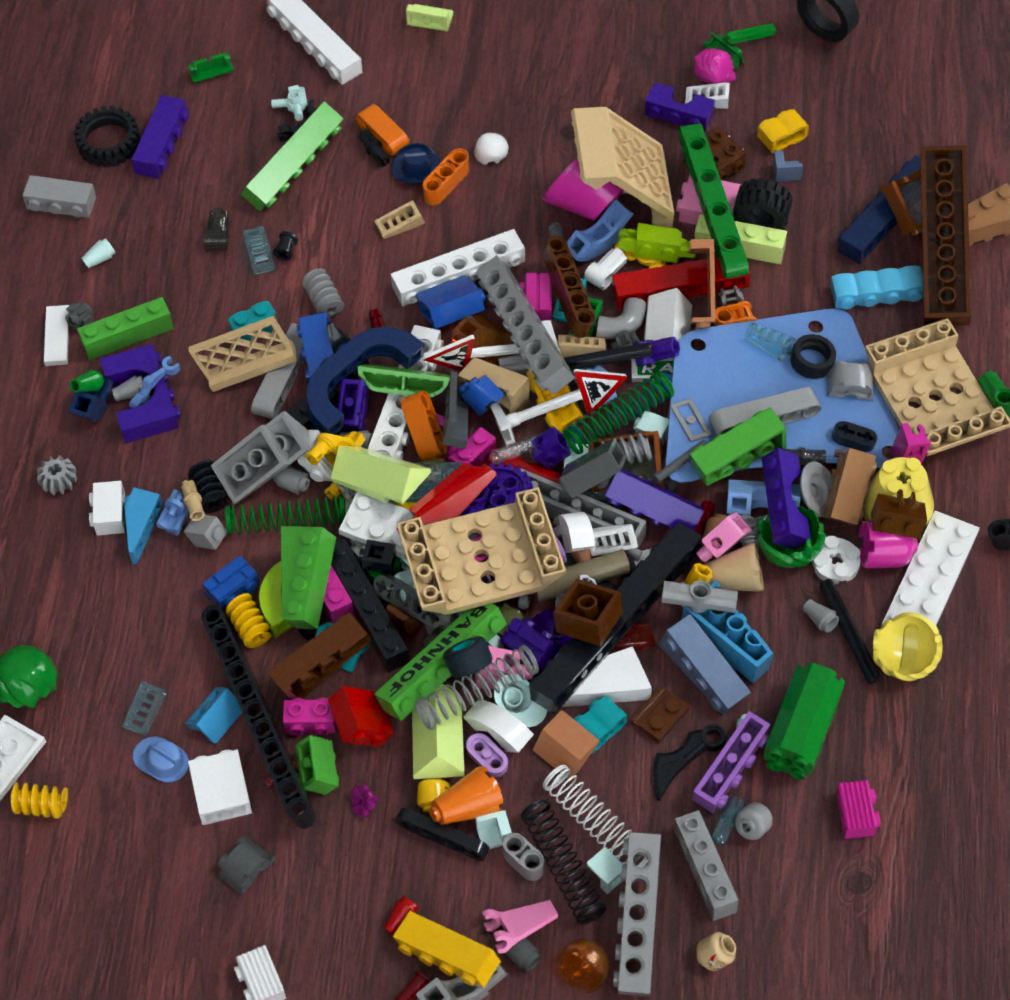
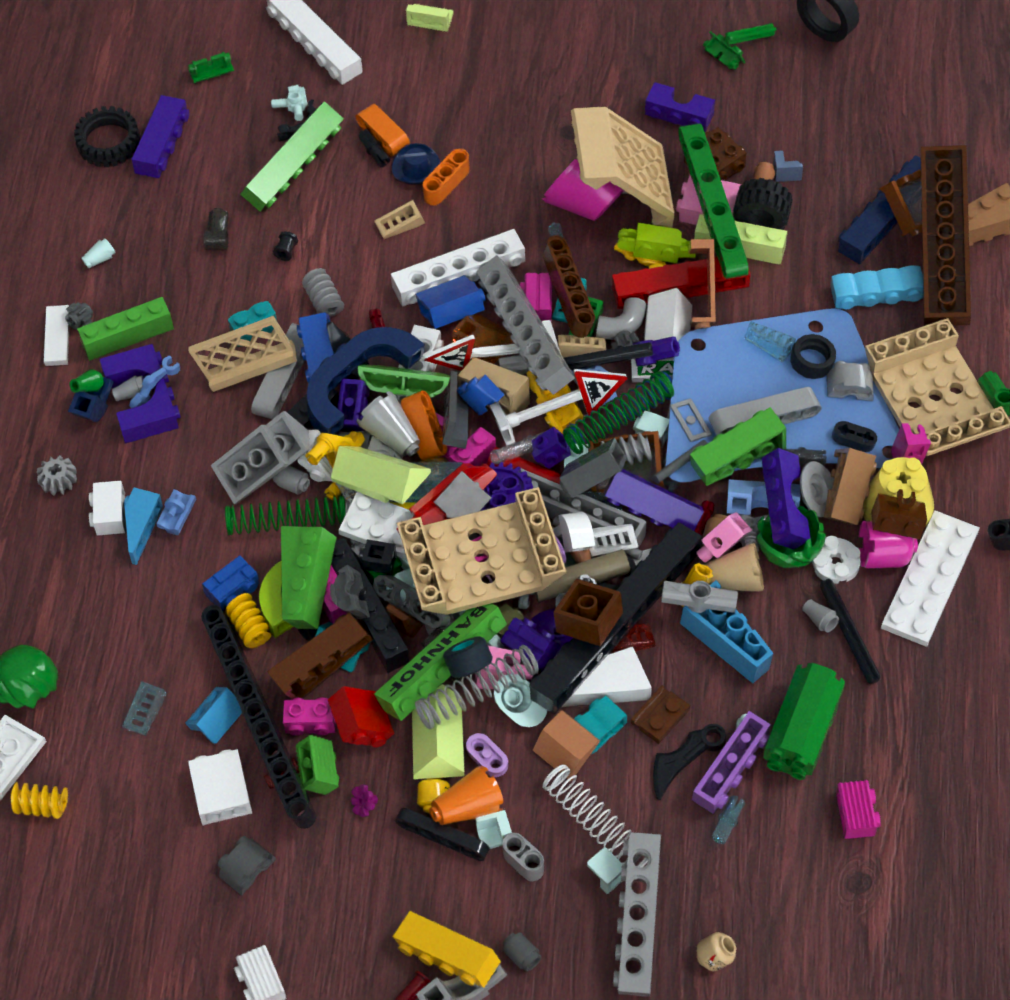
light grey brick [22,175,96,218] -> none
medium blue piece [133,737,189,782] -> none
tan axle [181,480,205,521] -> none
light grey brick [184,515,227,550] -> none
black piece [188,460,227,513] -> none
clear light blue slope [242,226,276,275] -> none
red cone [383,896,419,935] -> none
white brick [463,700,534,753] -> none
white hair [474,133,509,165] -> none
bright pink flag [482,900,558,953] -> none
black piece [521,799,607,924] -> none
clear orange cylinder [556,939,610,993] -> none
medium blue arch [567,199,633,262] -> none
white piece [584,248,627,290] -> none
sand blue wedge [658,614,751,715] -> none
light grey brick [674,810,739,921] -> none
white slope [685,83,730,109] -> none
dark pink hair [694,48,736,84] -> none
orange piece [712,301,757,326] -> none
light grey piece [718,285,744,306] -> none
light grey head [735,802,773,840] -> none
yellow brick [757,109,809,153] -> none
light yellow piece [873,612,943,681] -> none
none -> dark grey cylinder [330,565,370,619]
none -> light grey cone [357,391,420,457]
none -> flat silver piece [433,471,491,518]
none -> nougat cone [754,162,776,180]

